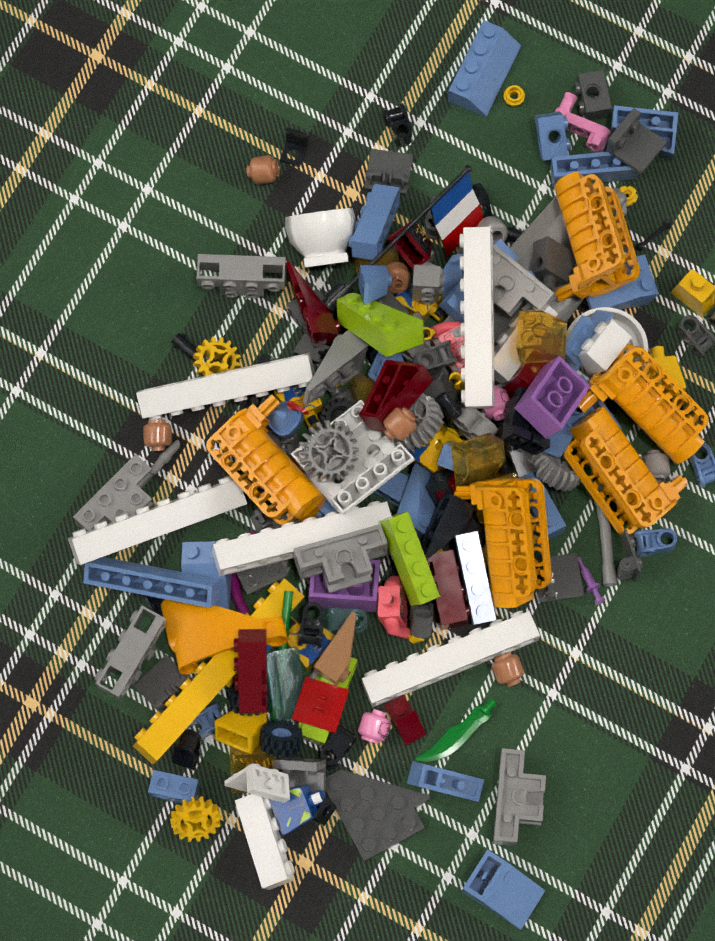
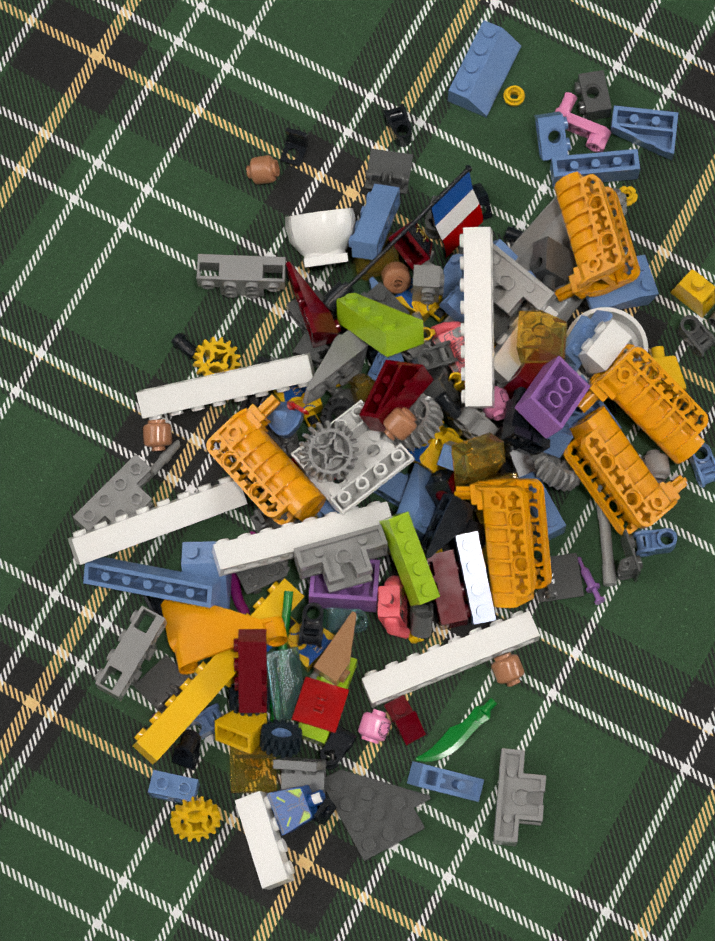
white bracket [224,764,290,803] -> none
medium blue slope [358,265,392,304] -> none
medium blue slope [462,849,545,930] -> none
light grey head [477,216,508,242] -> none
dark grey bracket [606,108,666,173] -> none
black hinge [636,220,671,251] -> none

